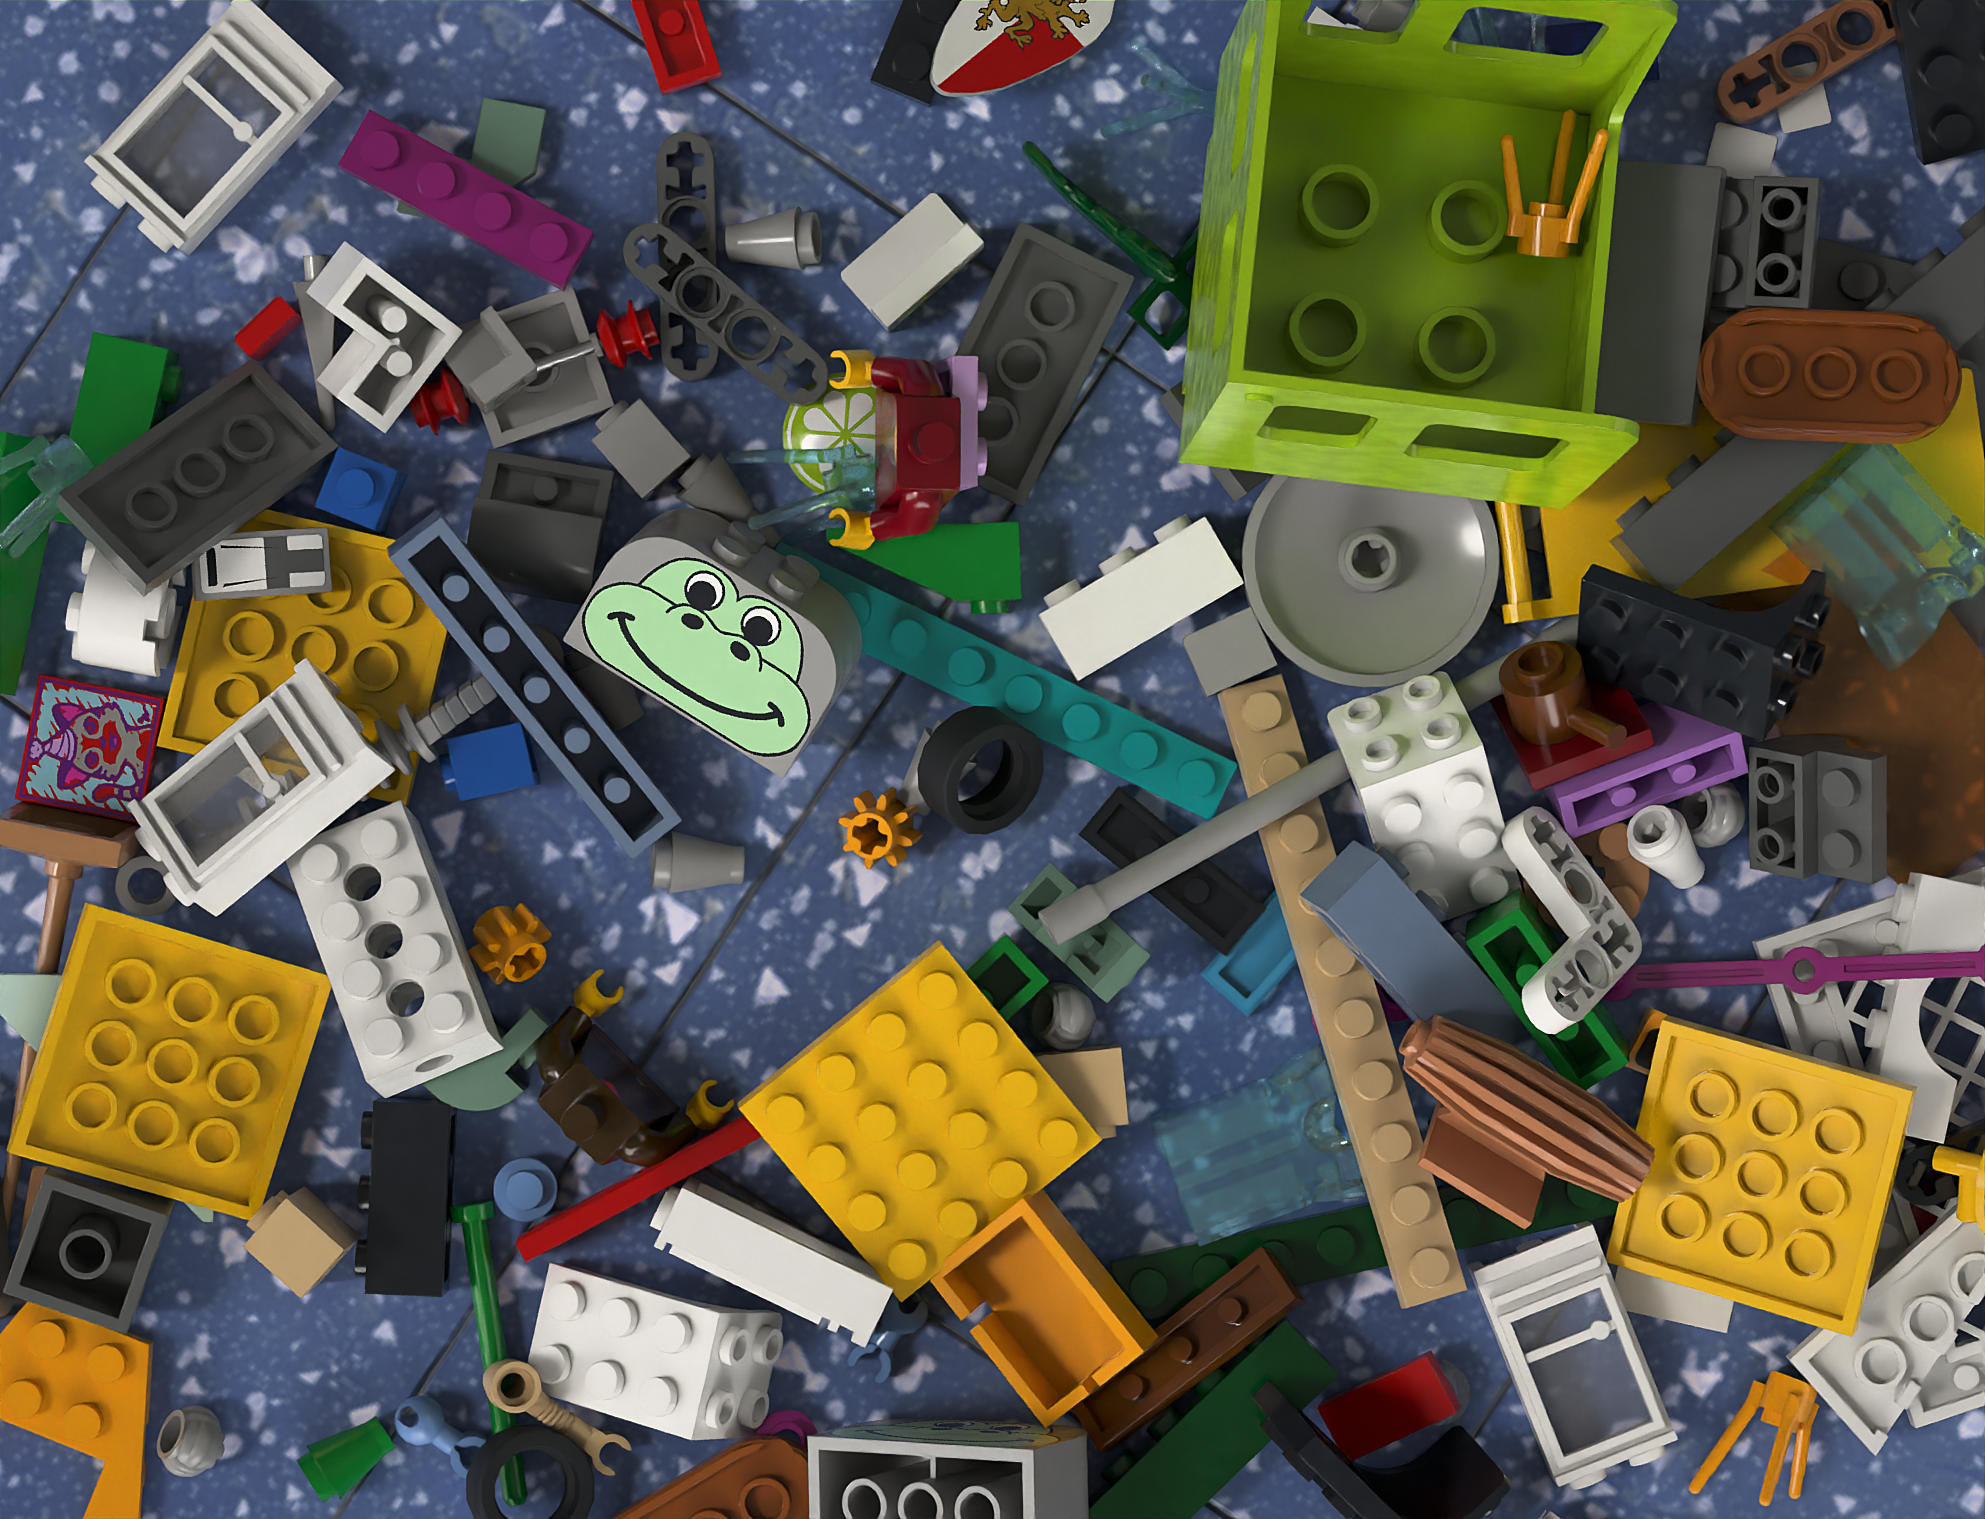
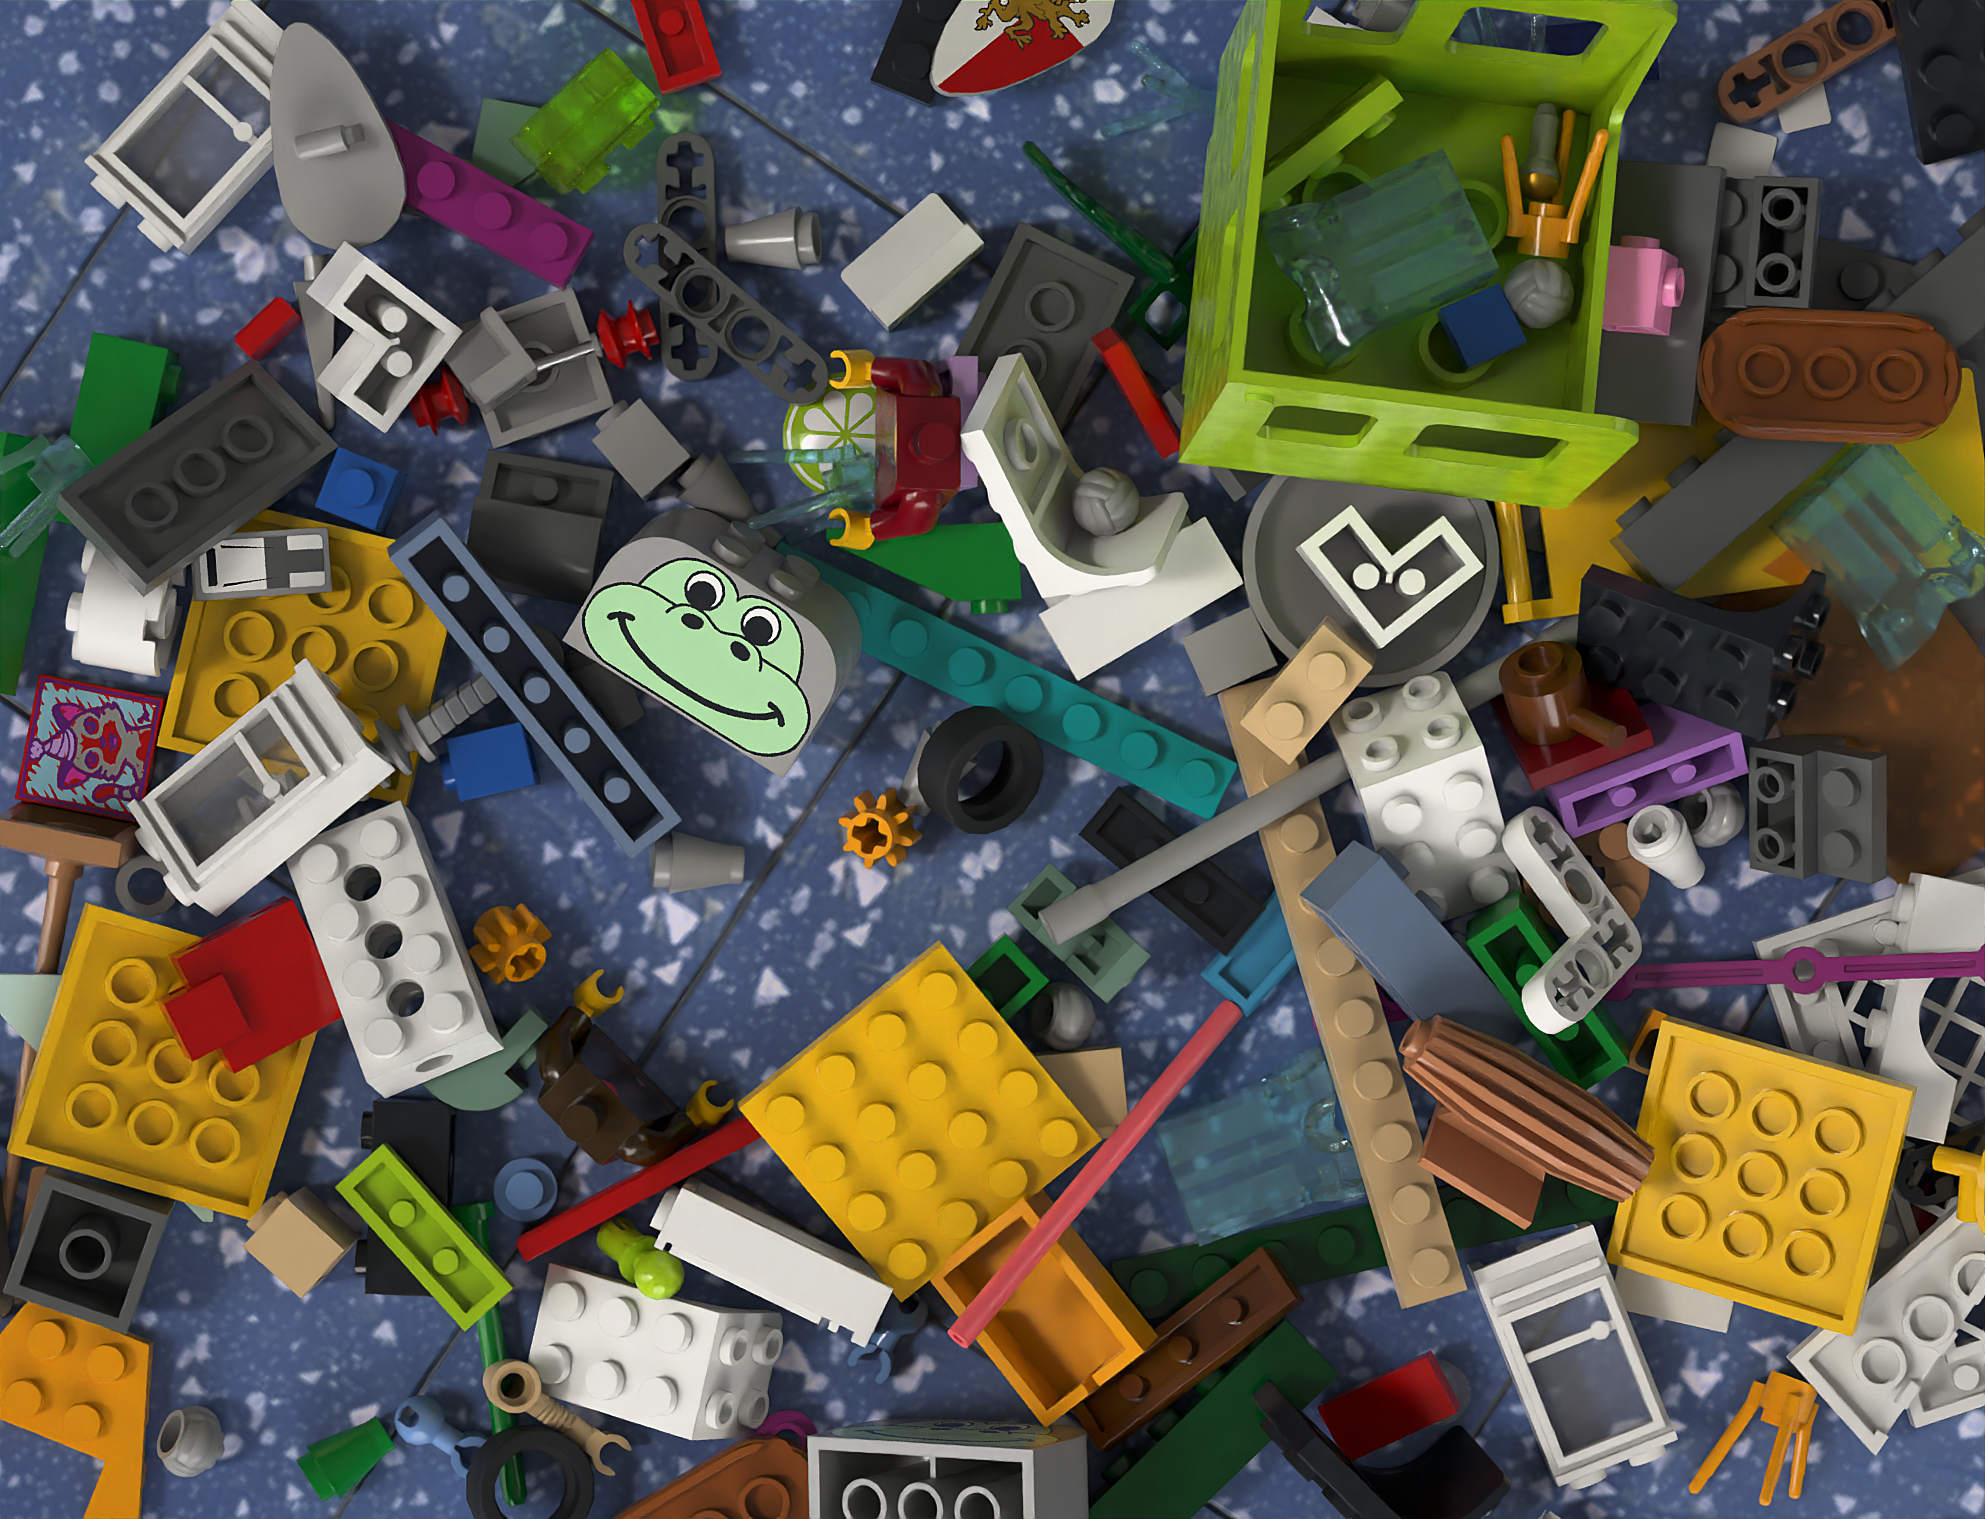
none -> red piece [156,896,342,1074]
none -> light grey shield [270,22,408,250]
none -> lime plate [335,1142,516,1331]
none -> clear neon green brick [508,47,660,196]
none -> lime pin [597,1216,685,1300]
none -> coral piece [948,1000,1243,1348]
none -> white bracket [960,353,1189,598]
none -> light grey piece [1071,467,1140,536]
none -> red tile [1090,327,1180,459]
none -> tan piece [1239,615,1377,765]
none -> clear light blue piece [1258,148,1499,369]
none -> lime plate [1259,72,1404,222]
none -> white brick [1295,505,1484,650]
none -> blue tile [1437,283,1527,372]
none -> light grey piece [1503,258,1575,329]
none -> light grey piece [1518,103,1561,201]
none -> bright pink brick [1602,236,1685,336]

